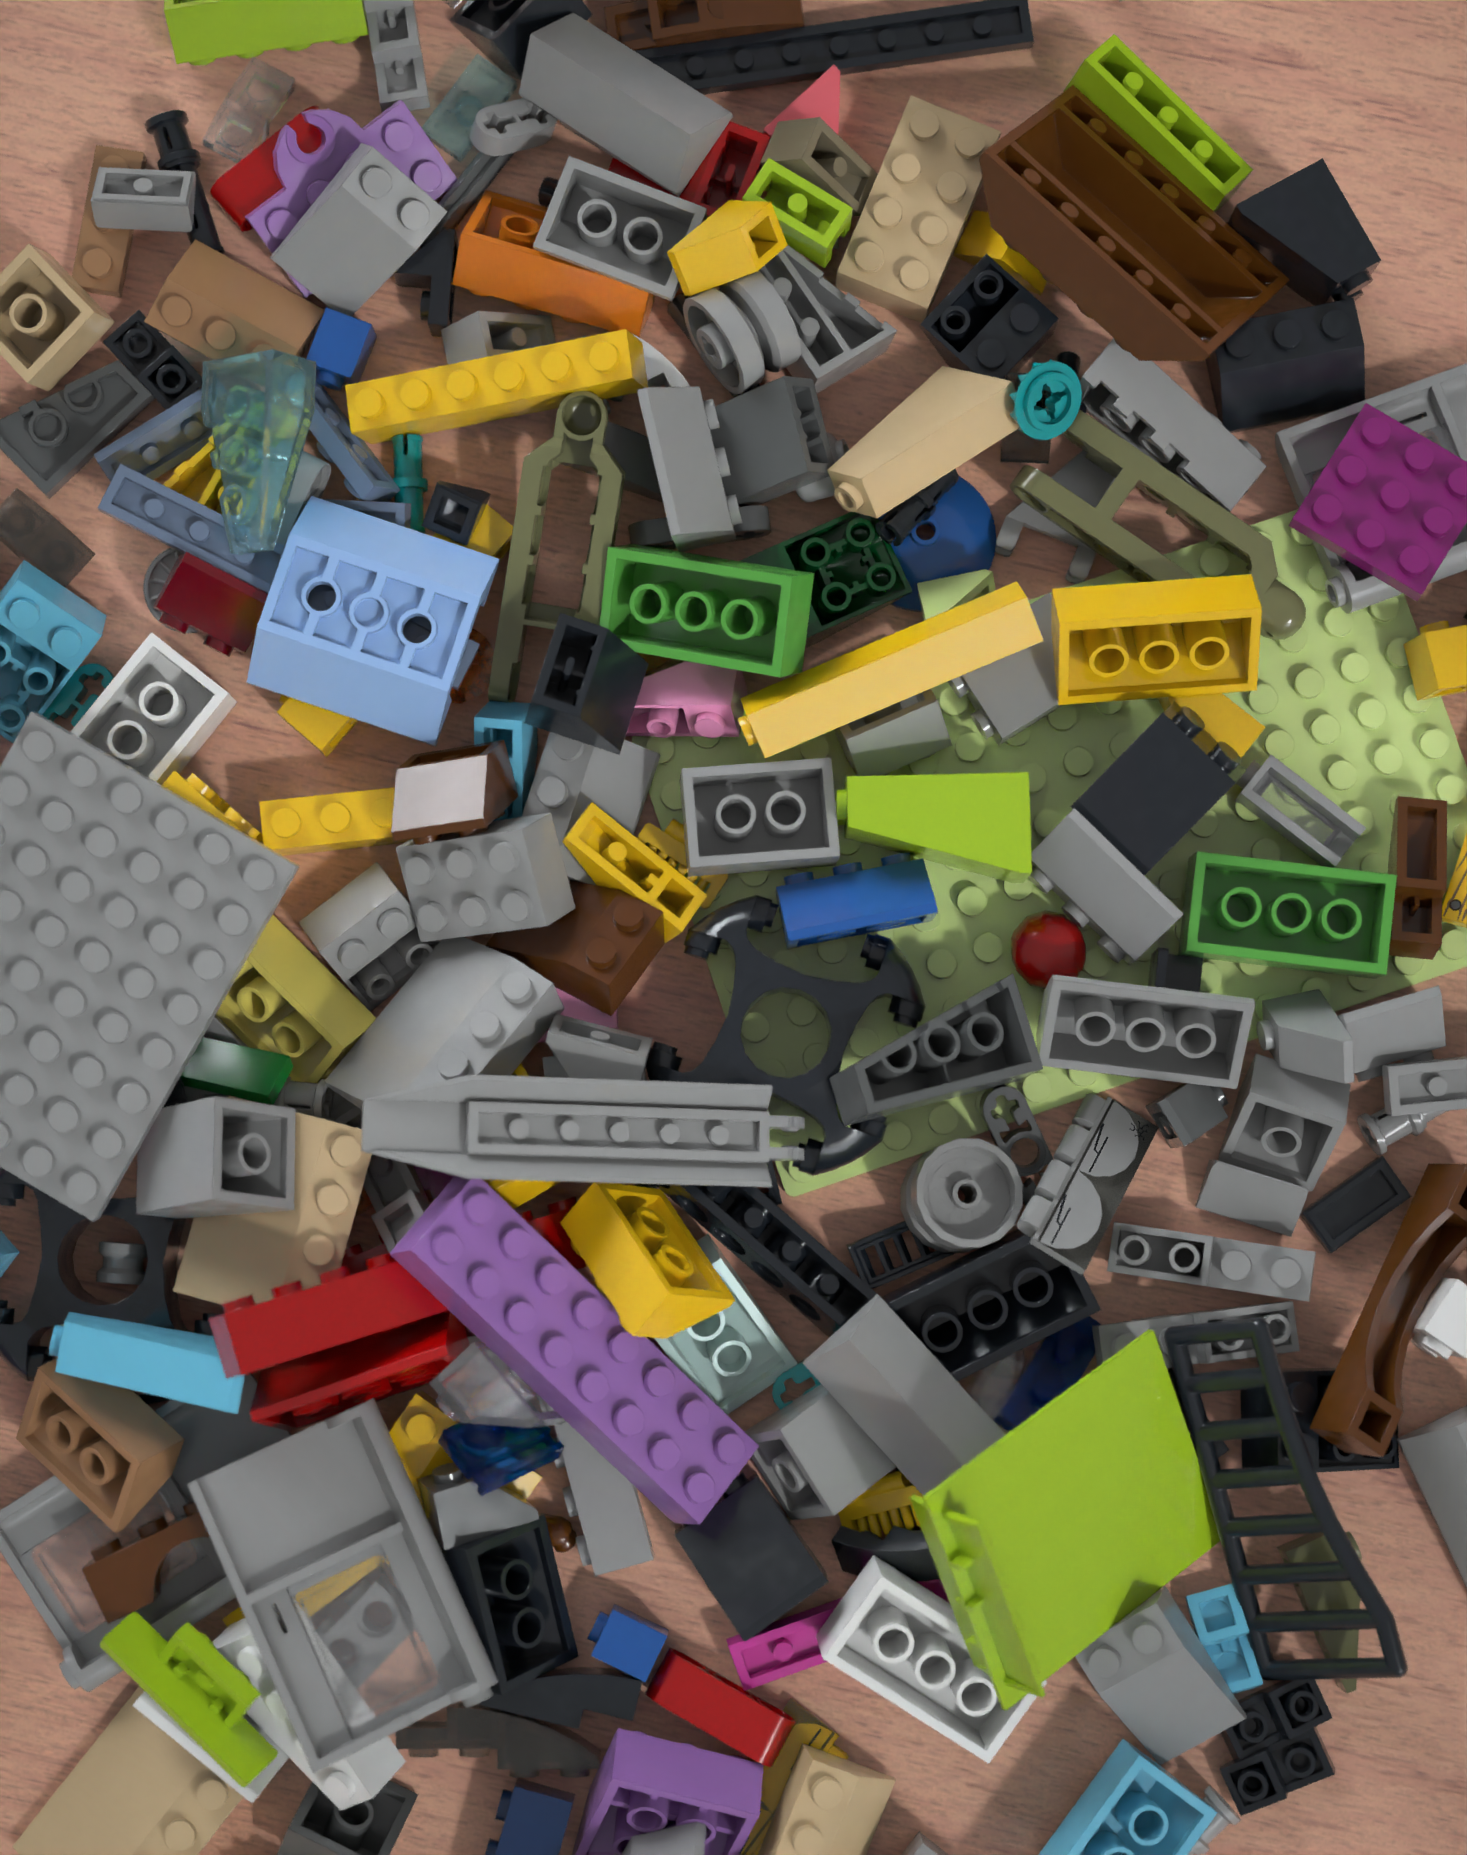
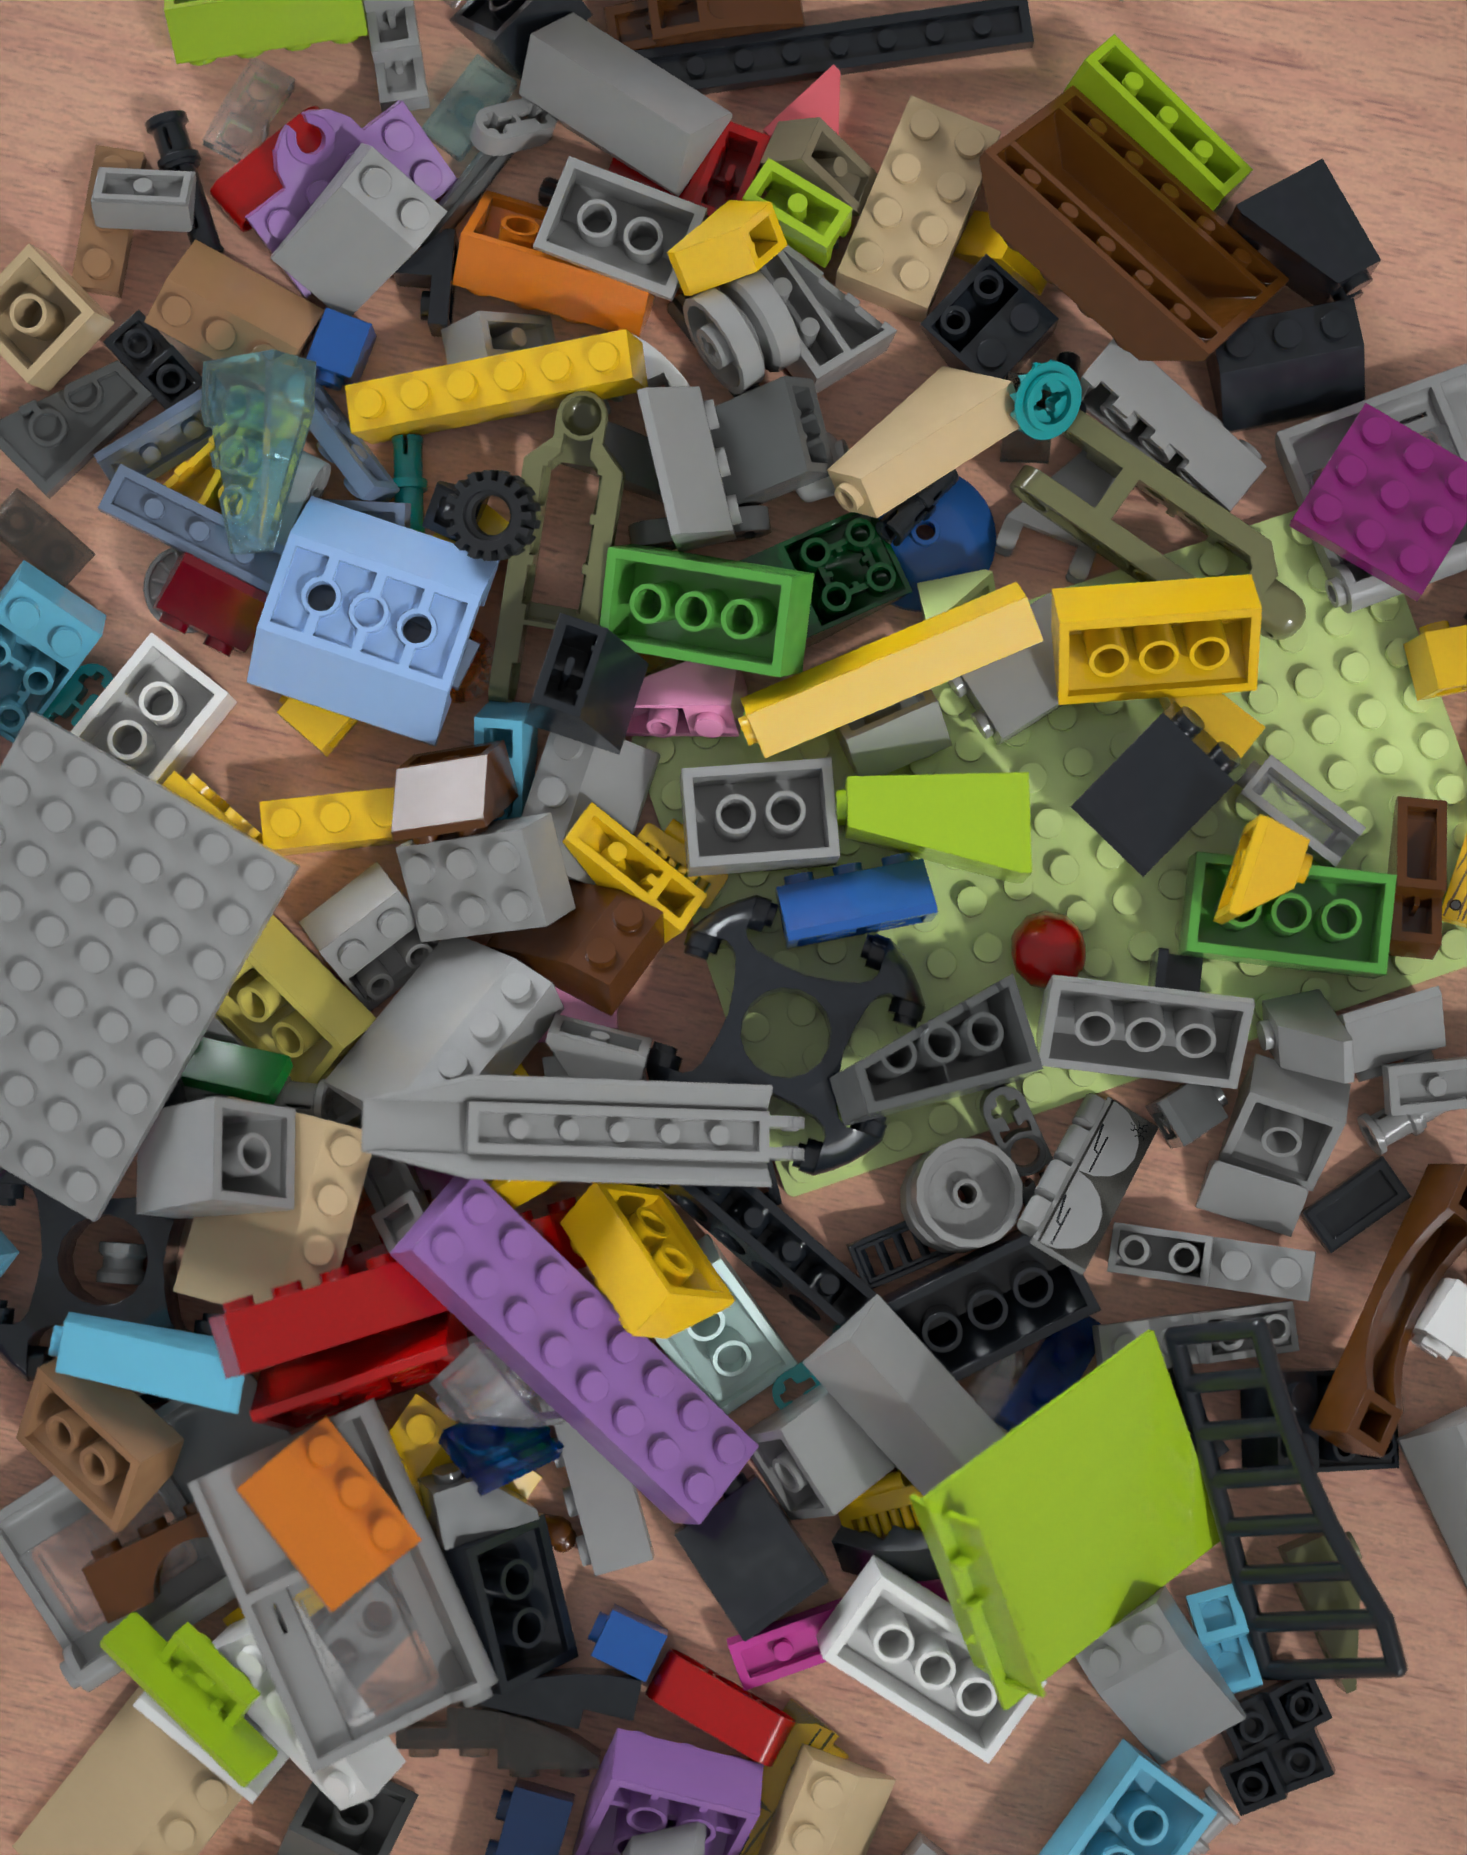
light grey slope [1028,808,1183,965] -> none
none -> orange slope [236,1416,422,1613]
none -> black tyre [444,470,541,561]
none -> yellow slope [1213,814,1313,924]

